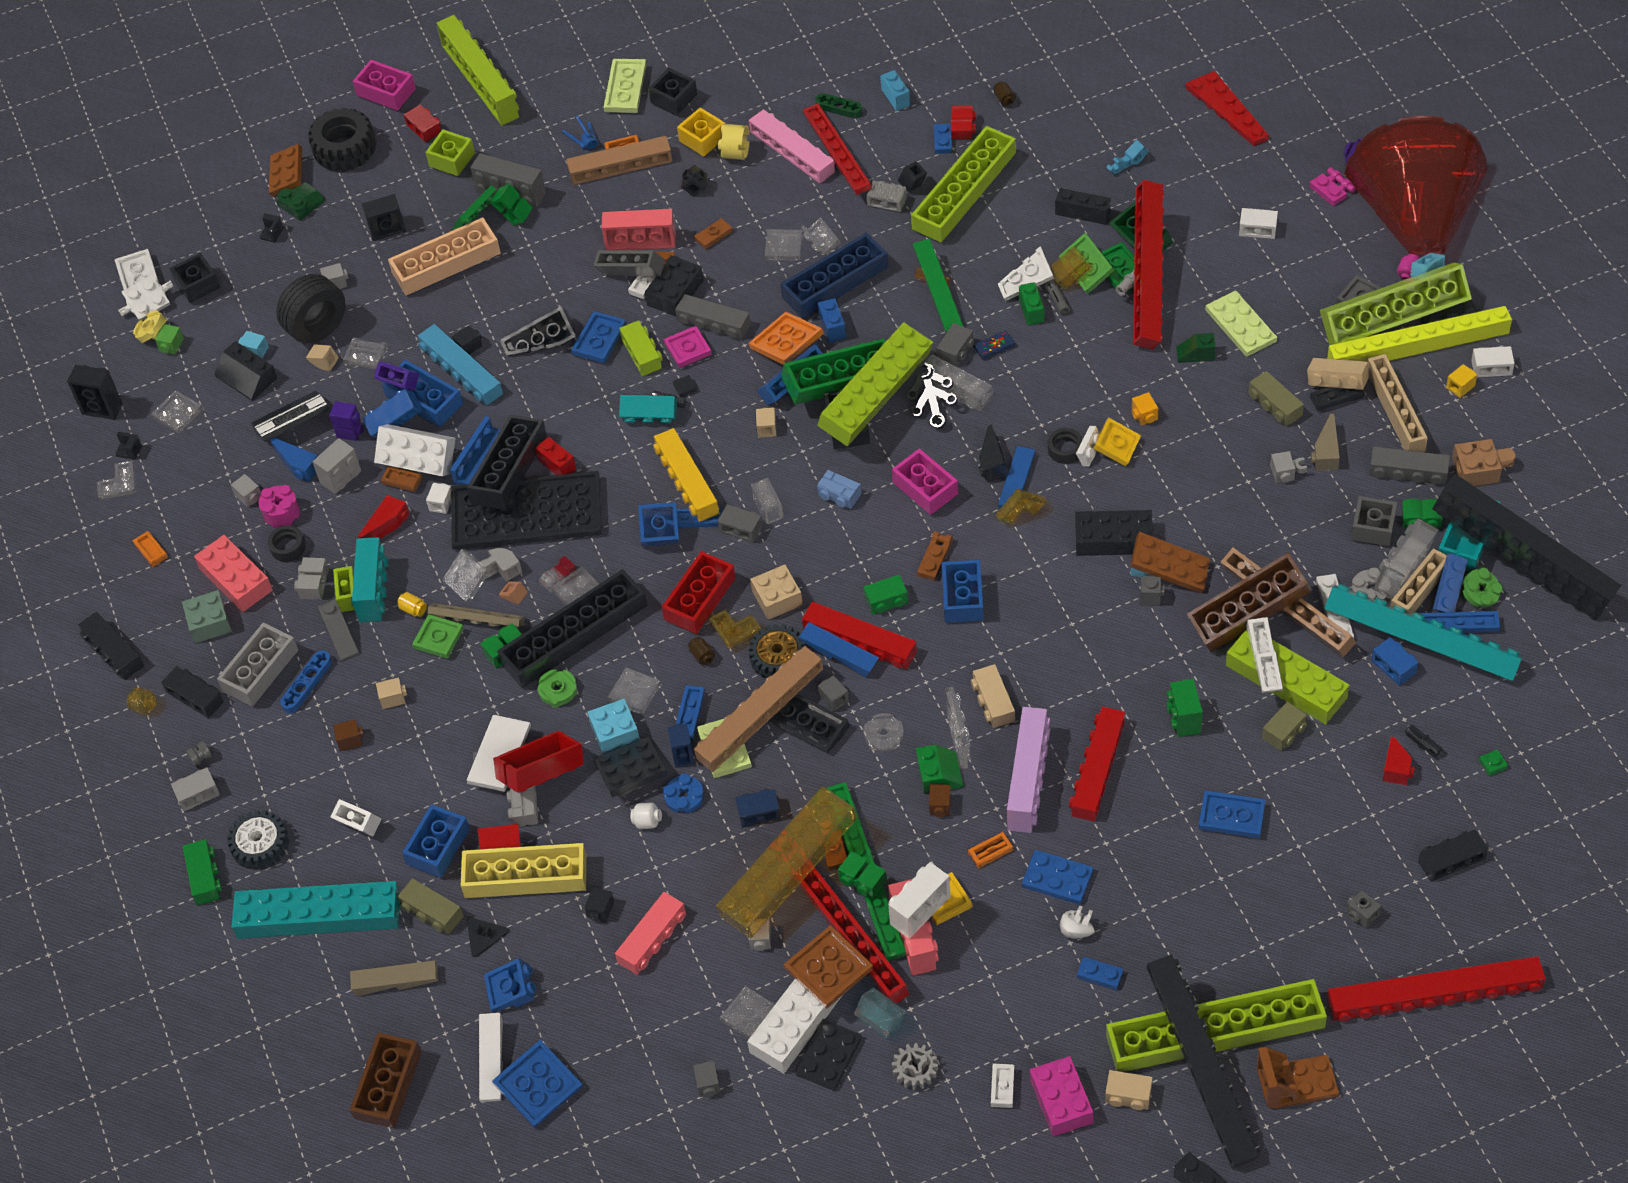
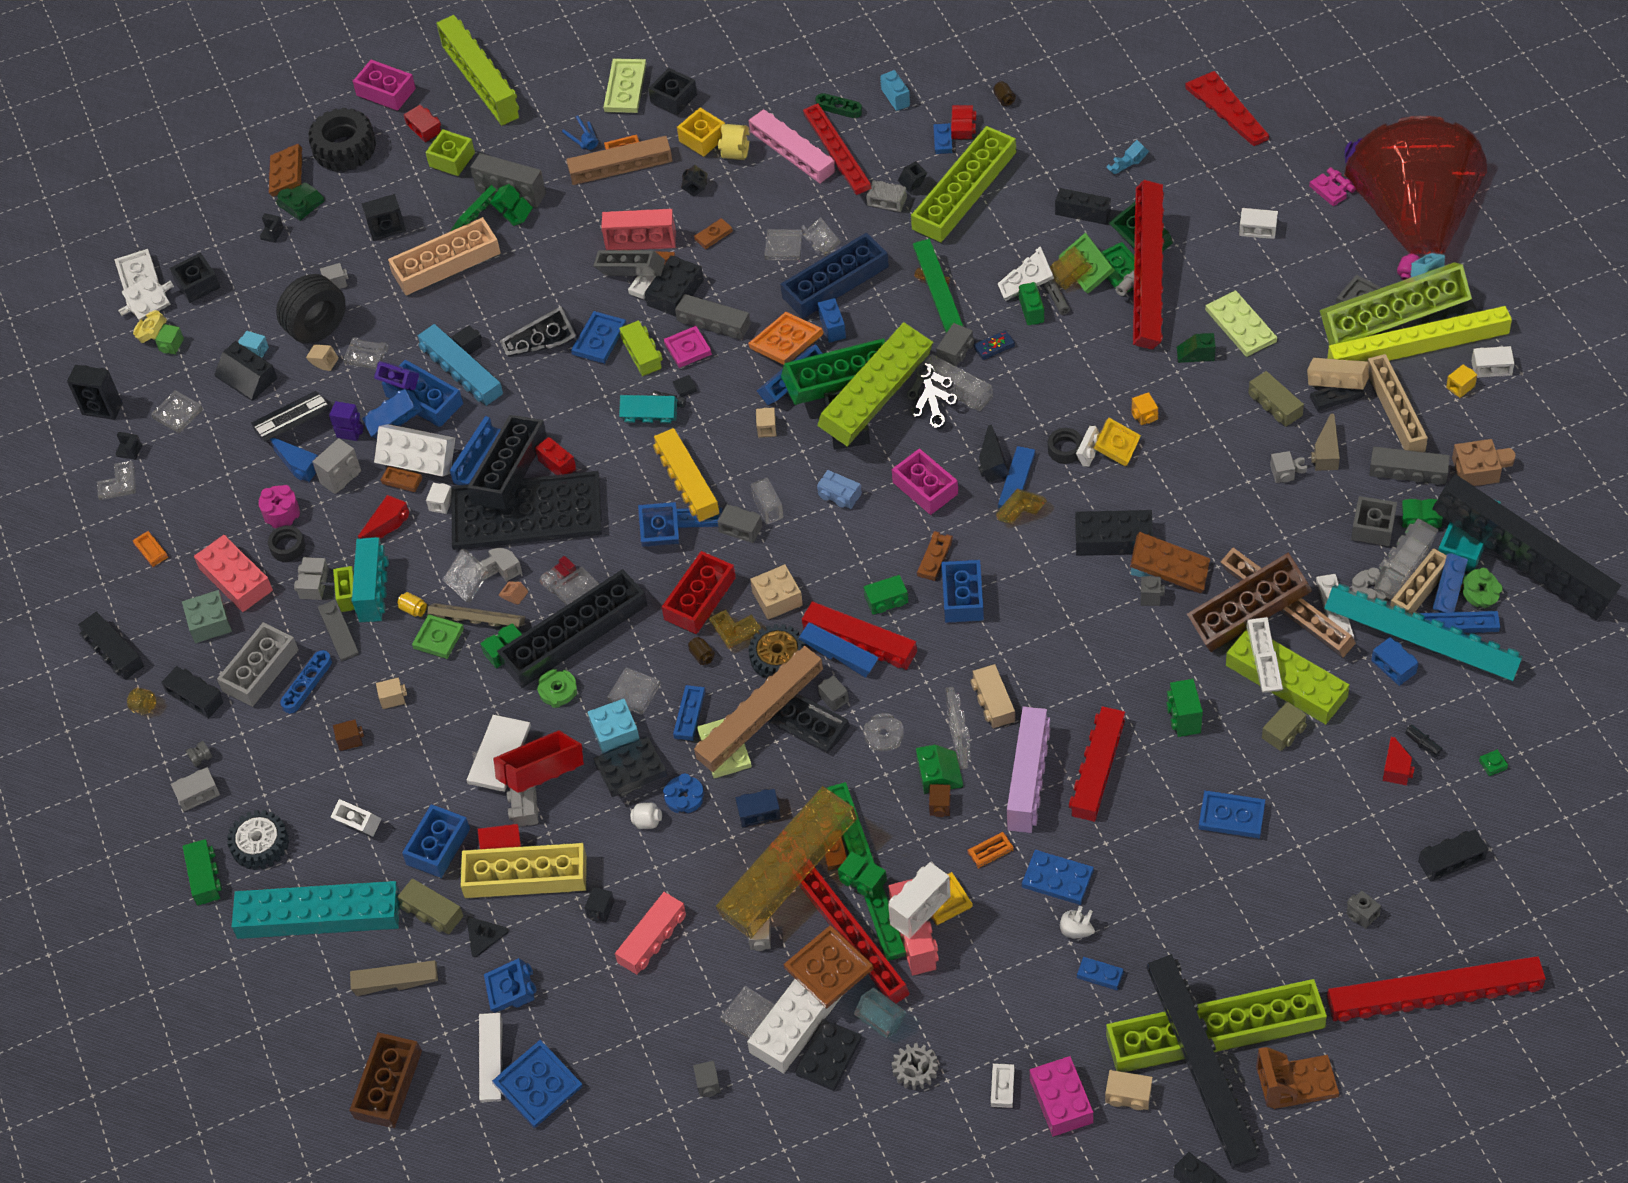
light grey brick [231,474,261,507] -> none
dark blue brick [667,723,695,768] -> none

